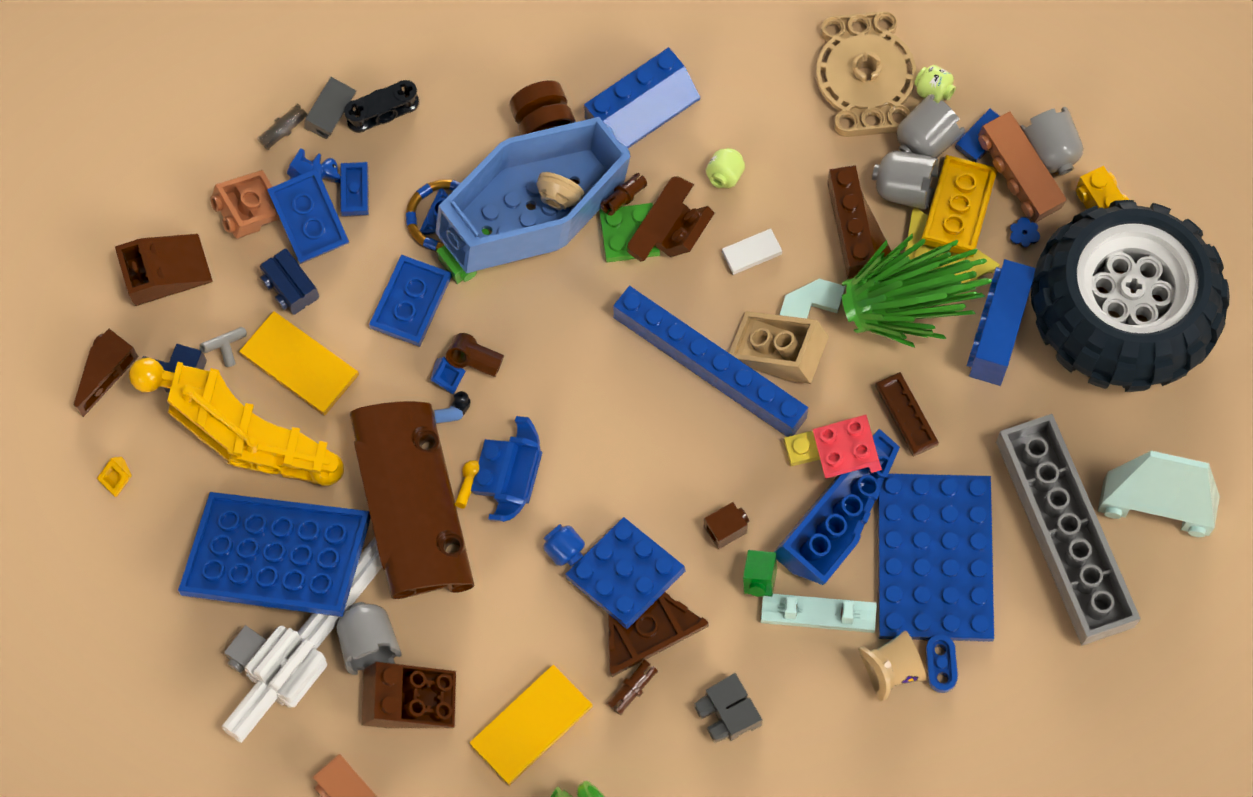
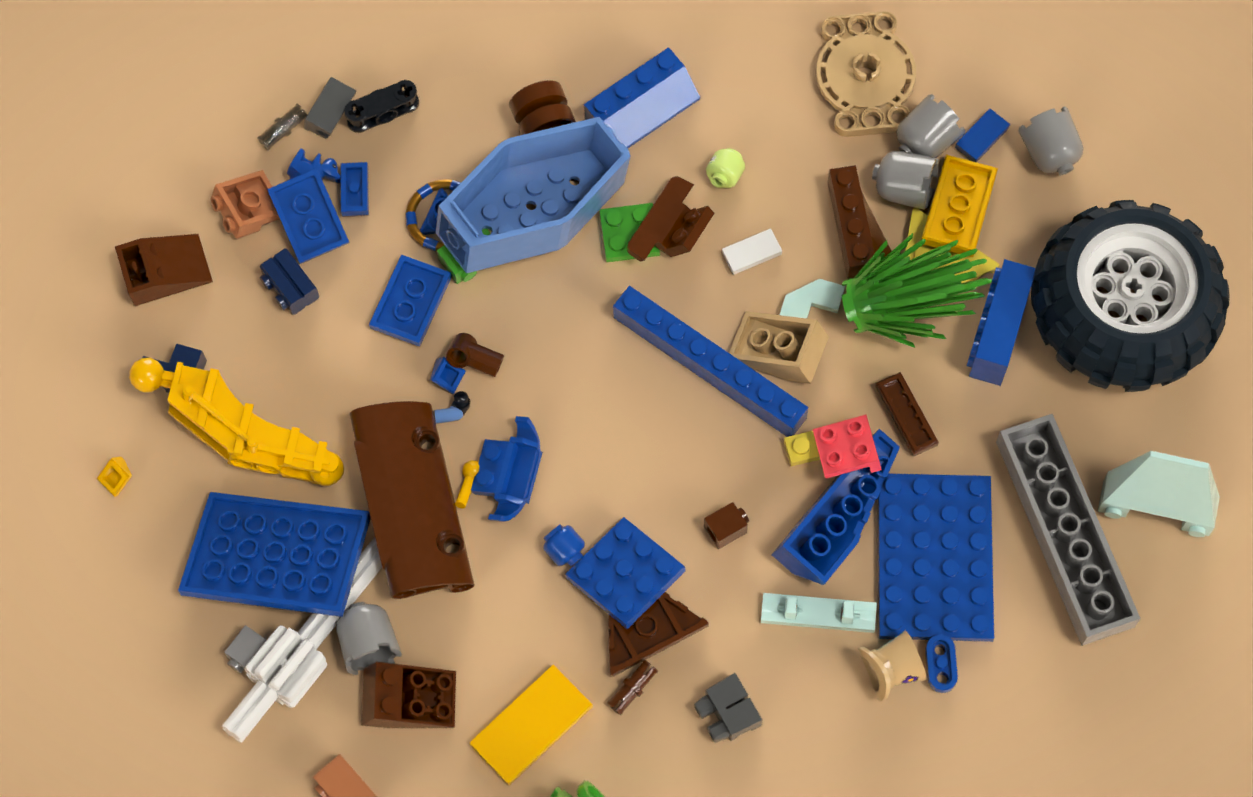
reddish brown slope [73,329,139,417] -> none
light grey piece [200,327,247,367] -> none
yellow tile [239,311,359,416] -> none
tan piece [536,172,585,210] -> none
reddish brown pin [601,173,647,216] -> none
green brick [743,550,777,597] -> none
yellowish green head [914,65,956,103] -> none
nougat brick [978,111,1067,223] -> none
blue plant [1010,217,1040,247] -> none
yellow brick [1075,165,1129,209] -> none

